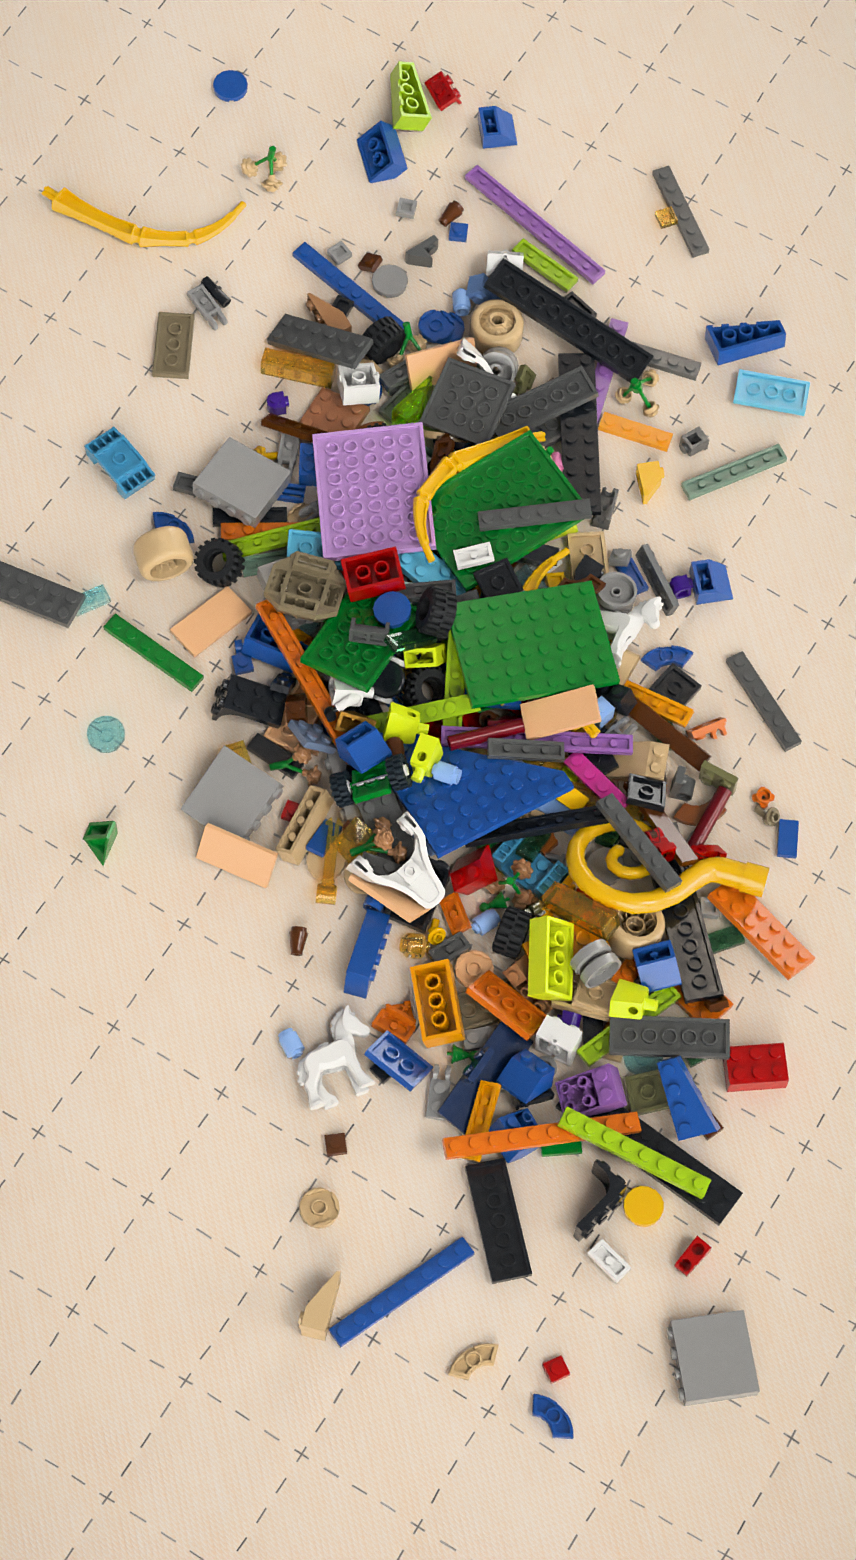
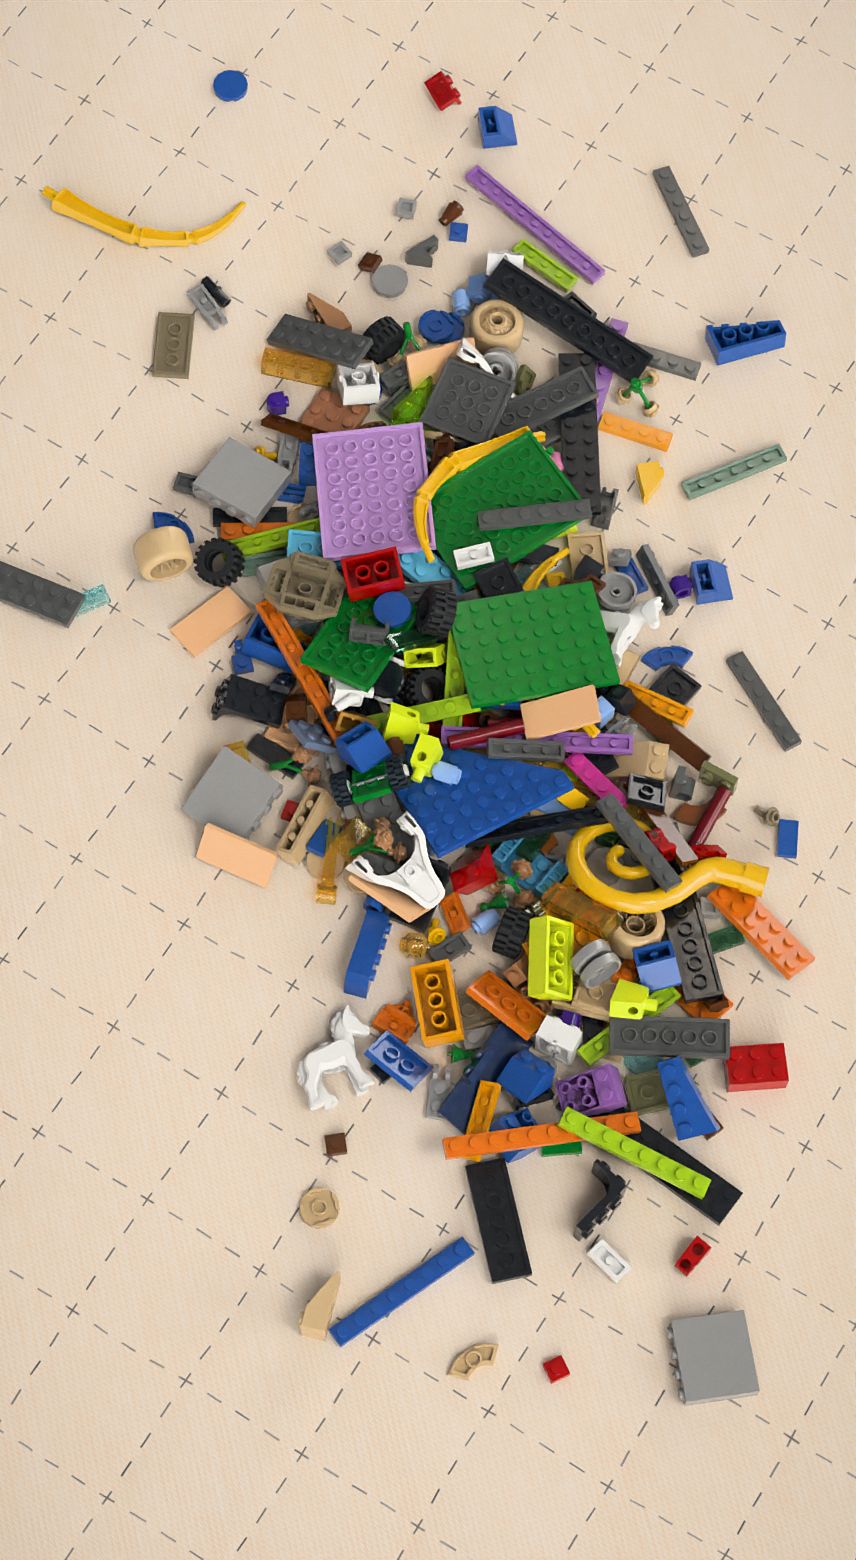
green slope [83,821,118,866] -> none
dark azure plate [84,426,155,499] -> none
clear light blue tile [87,716,125,753] -> none
green plate [103,613,204,692] -> none
tan plant [241,146,287,192] -> none
light blue brick [278,1028,305,1059] -> none
reddish brown cone [289,926,308,956] -> none
blue plate [293,242,404,329] -> none
black plate [332,295,354,317] -> none
blue slope [357,121,408,183] -> none
lime wedge [390,61,432,131] -> none
light nougat tile [455,950,494,988] -> none
blue tile [532,1394,574,1439] -> none
yellow tile [623,1186,664,1227] -> none
clear yellow plate [655,206,678,229] -> none
dark grey brick [679,427,709,457] -> none
orange plate [686,717,727,741] -> none
medium azure plate [733,369,810,416] -> none
orange plate [752,787,775,808] -> none

